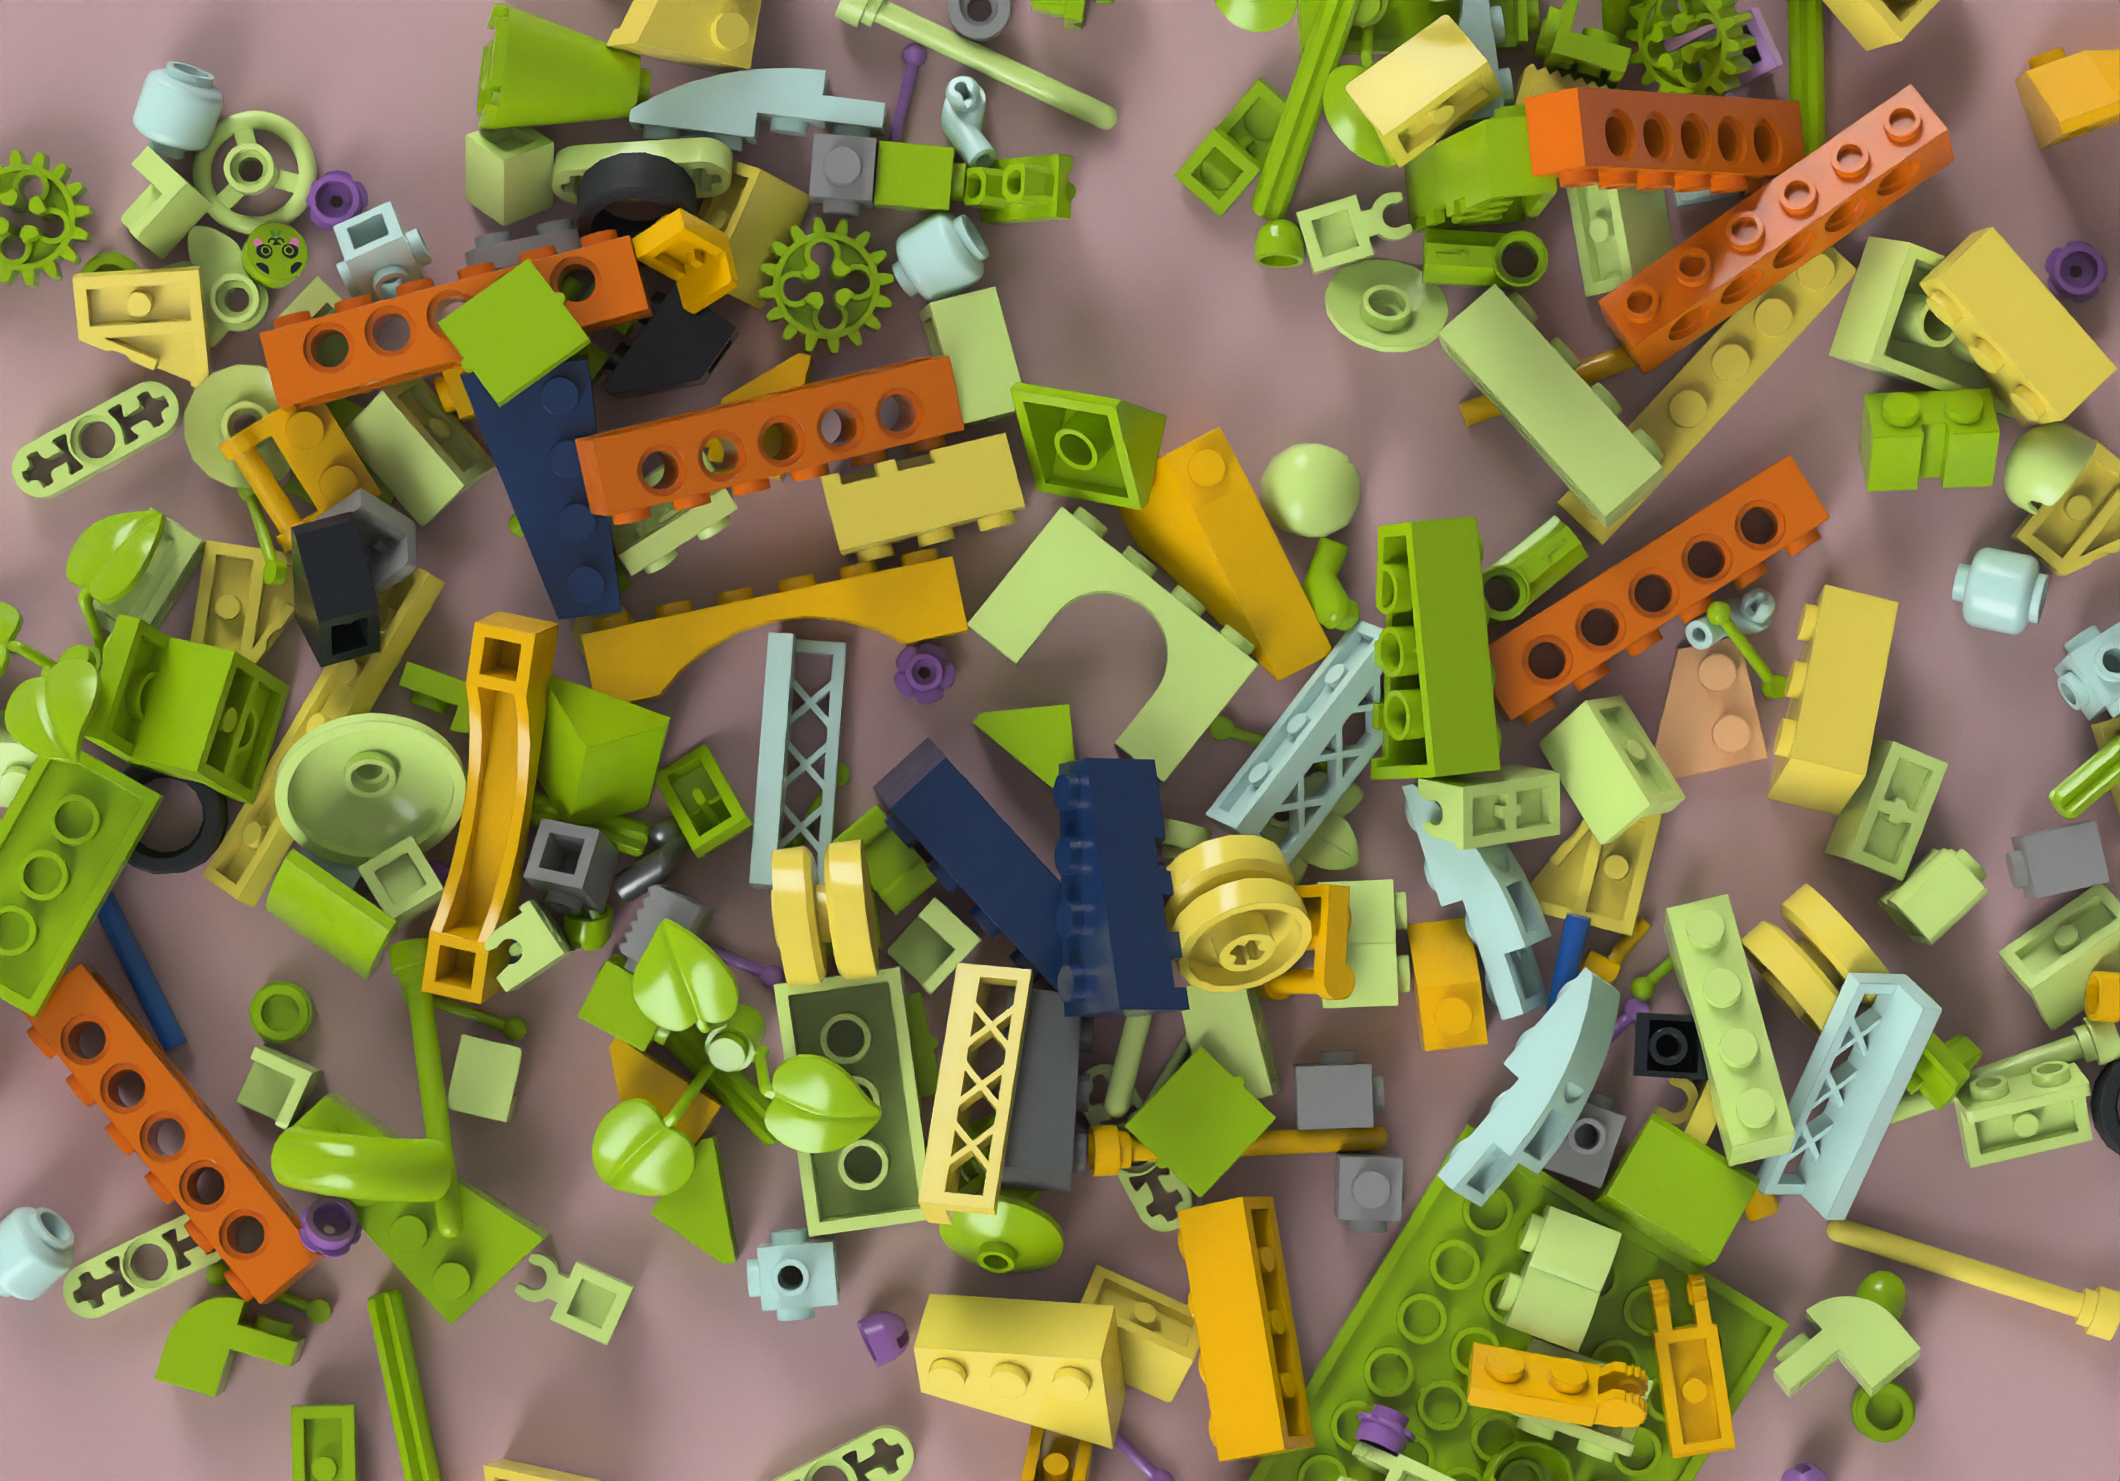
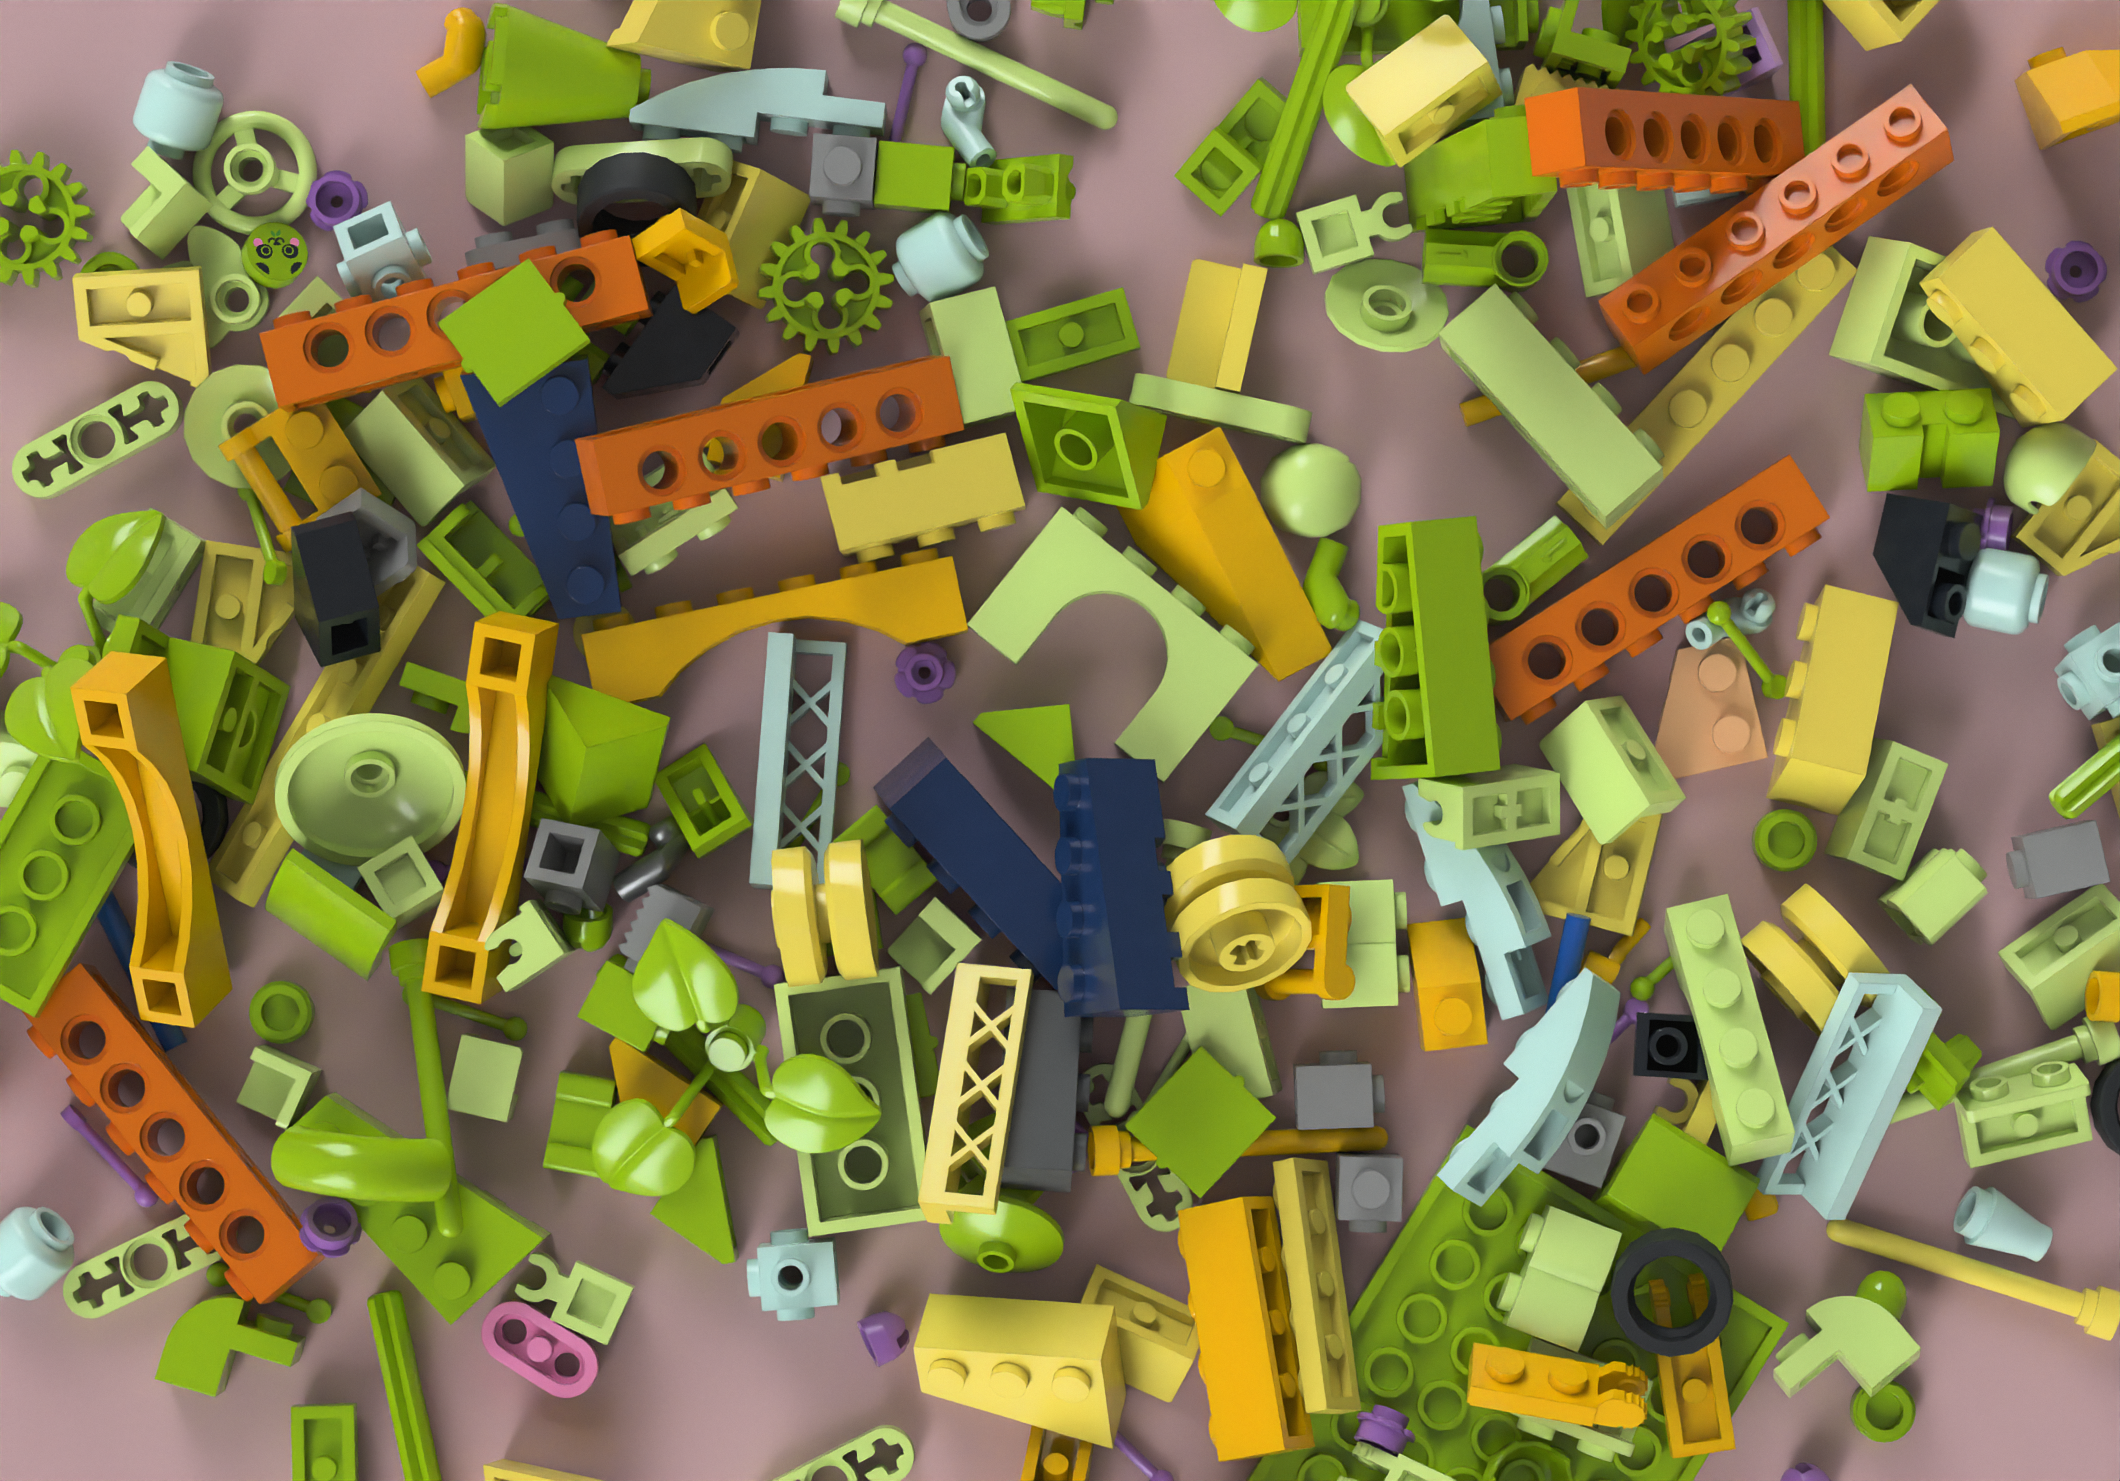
none -> medium lavender hinge [60,1104,159,1207]
none -> yellow arch [70,651,233,1028]
none -> yellow arm [415,7,487,98]
none -> lime hinge [416,500,550,618]
none -> bright pink plate [481,1299,600,1398]
none -> lime piece [543,1070,618,1178]
none -> lime plate [1005,287,1141,383]
none -> yellowish green beam [1129,373,1313,444]
none -> light yellow panel [1166,259,1268,394]
none -> light yellow plate [1272,1157,1361,1414]
none -> black tyre [1611,1227,1734,1357]
none -> lime tile [1752,809,1817,872]
none -> black slope [1873,493,1983,638]
none -> light aqua cone [1953,1186,2053,1262]
none -> medium lavender plate [1973,497,2014,551]

